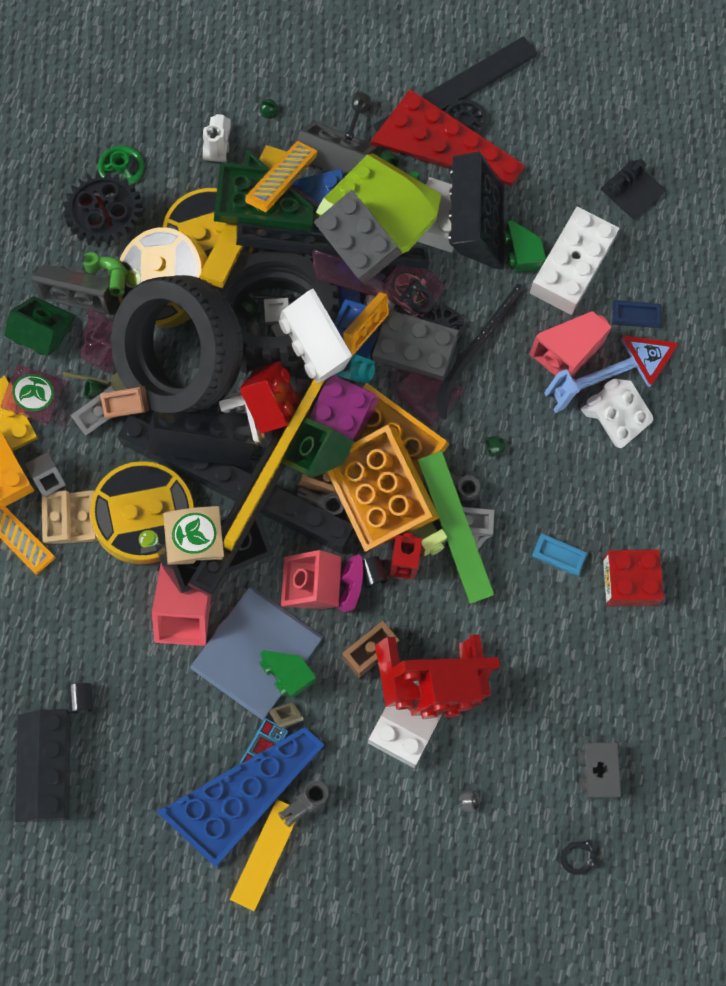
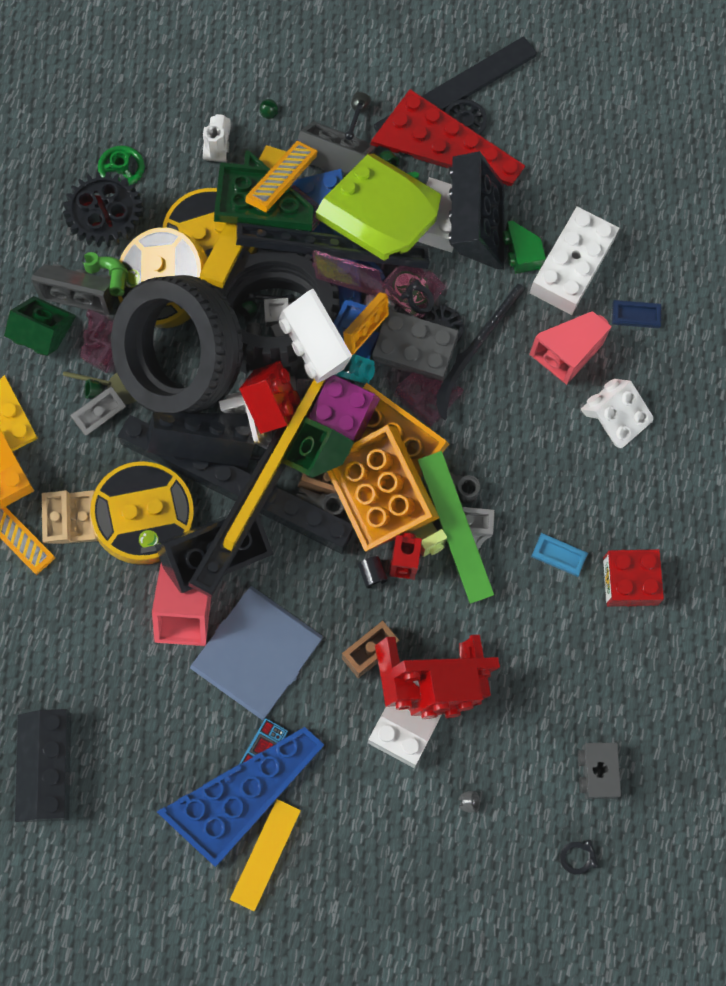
slope [1,364,65,424] -> none
dark grey brick [25,452,66,497] -> none
black beam [68,683,94,714] -> none
nougat tile [100,386,150,418] -> none
slope [163,506,224,565] -> none
green slope [259,650,316,700] -> none
dark tan slope [269,702,303,729] -> none
dark grey pin [278,781,329,827] -> none
coral slope [281,550,341,609] -> none
dark grey brick [314,190,403,284] -> none
dark pink slope [335,555,363,612] -> none
dark green hinge [486,436,506,457] -> none
light blue piece [544,335,678,413] -> none
black hinge [600,159,666,220] -> none

